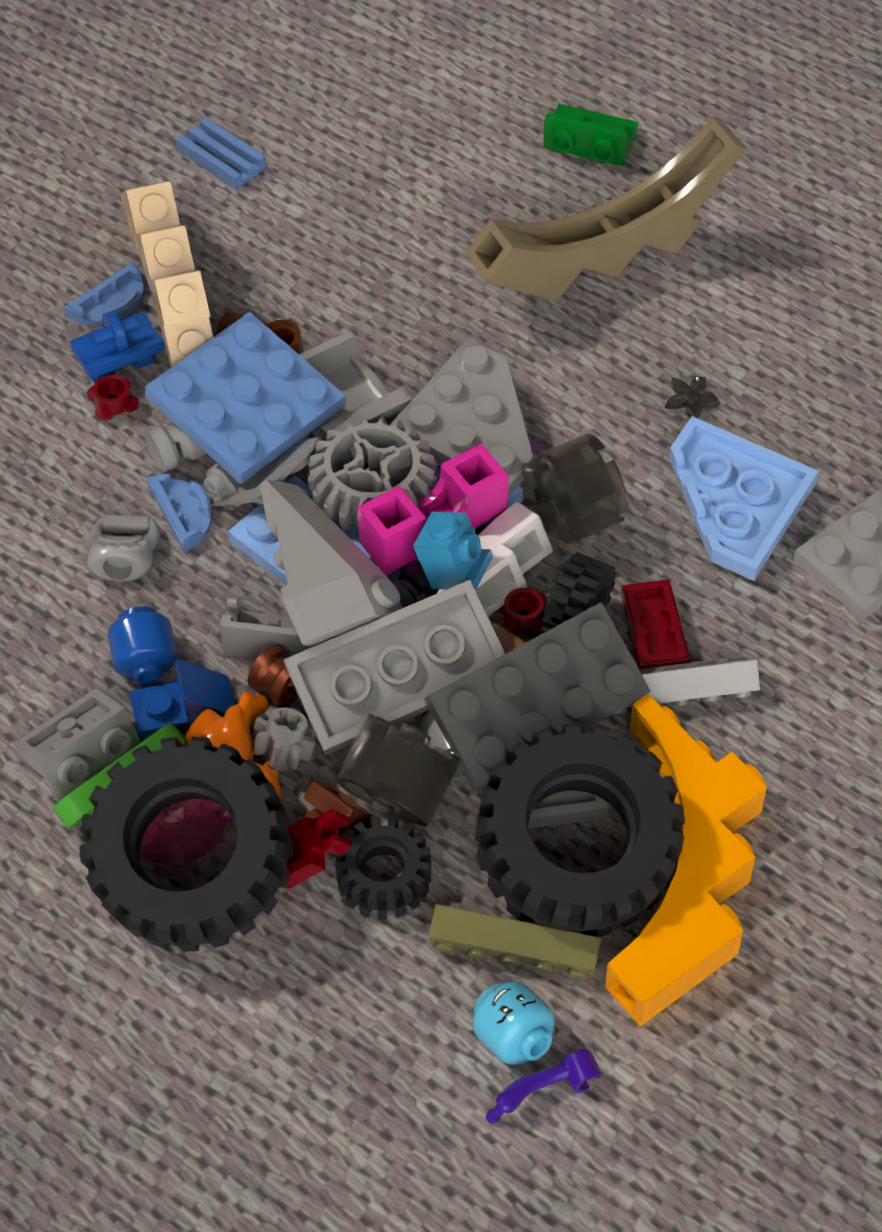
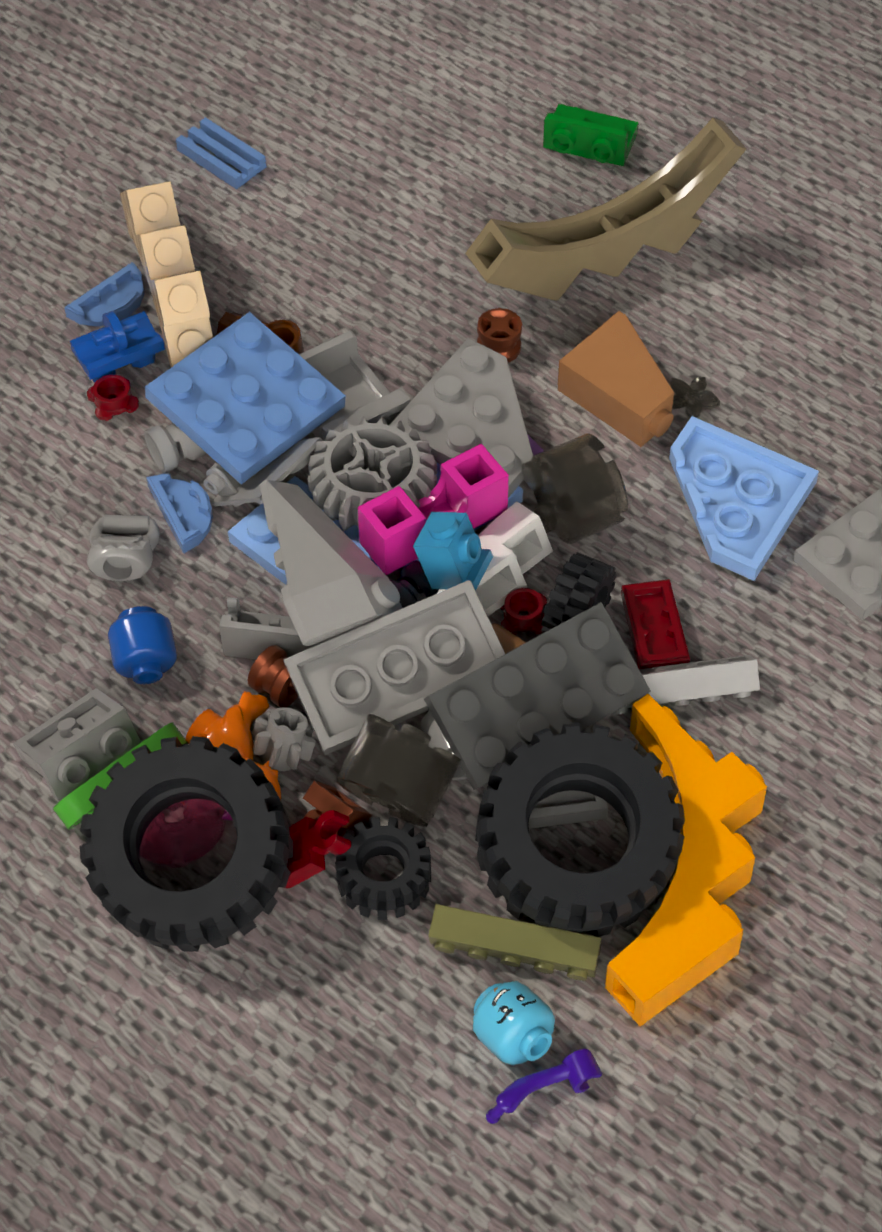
blue slope [129,660,235,742] -> none
none -> copper wheel [477,308,522,363]
none -> medium nougat slope [557,311,674,447]

